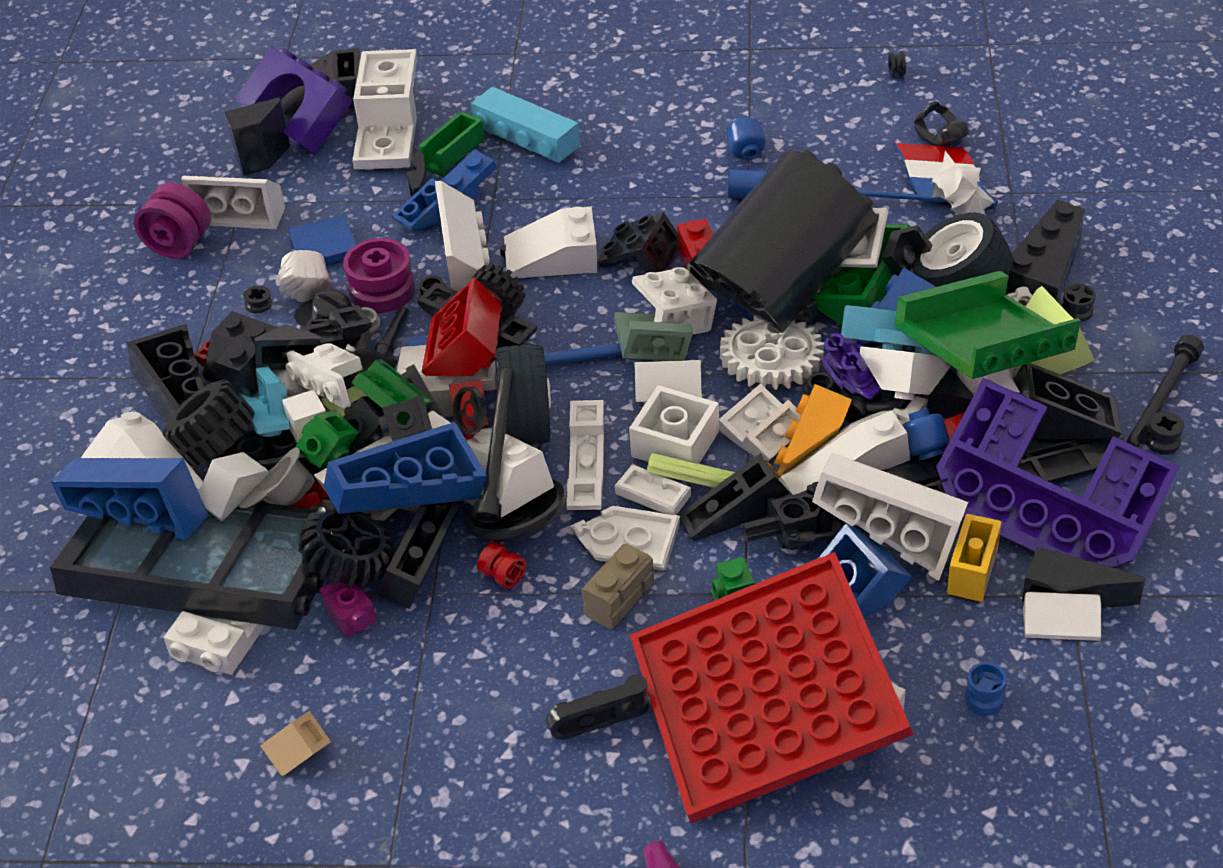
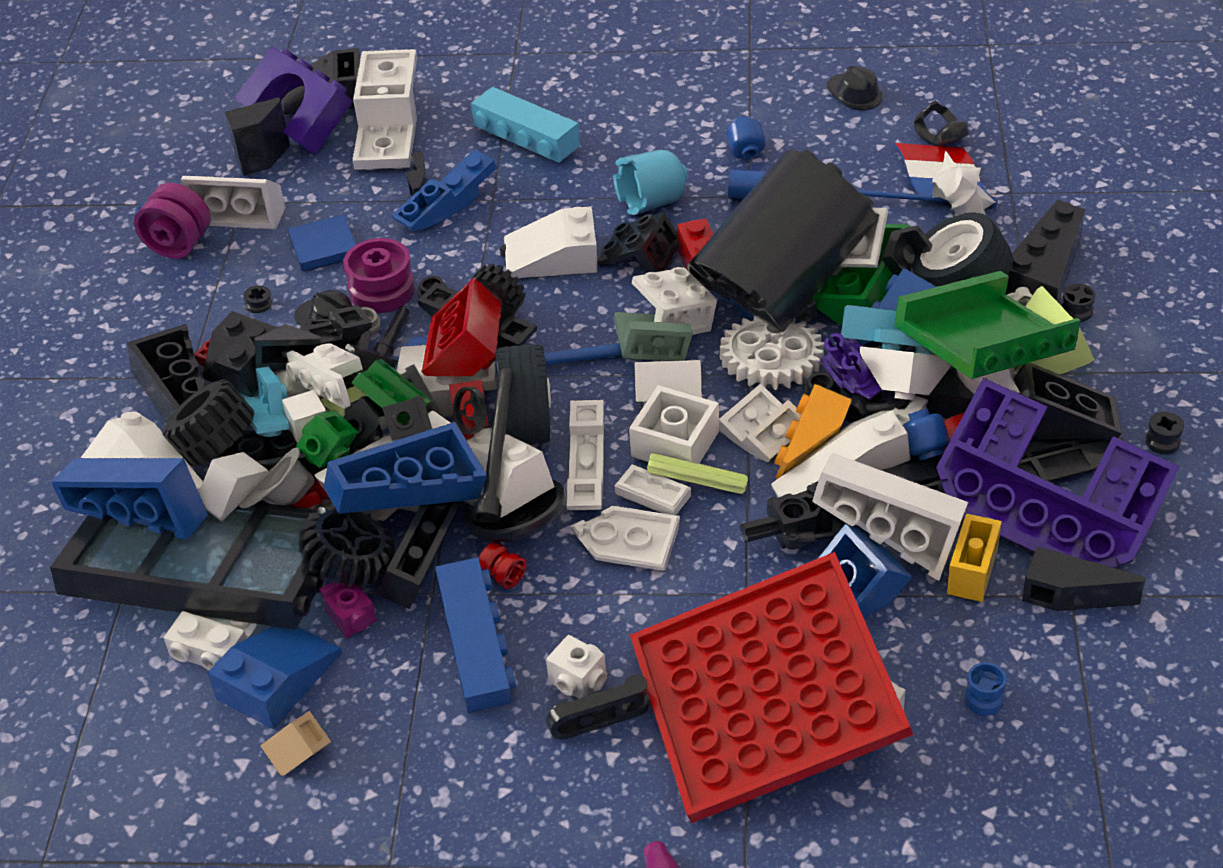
white hair [278,250,332,303] -> none
green window [418,111,485,177] -> none
white slope [435,181,490,292] -> none
dark tan brick [581,543,654,629] -> none
black slope [678,454,793,541] -> none
green brick [710,557,755,601] -> none
black bush [888,51,906,77] -> none
white slope [1023,592,1101,641] -> none
black piece [1127,335,1204,447] -> none
none -> blue slope [207,626,342,729]
none -> blue wedge [435,557,516,713]
none -> white brick [546,634,607,699]
none -> medium azure cylinder [613,150,688,215]
none -> black piece [827,65,882,110]

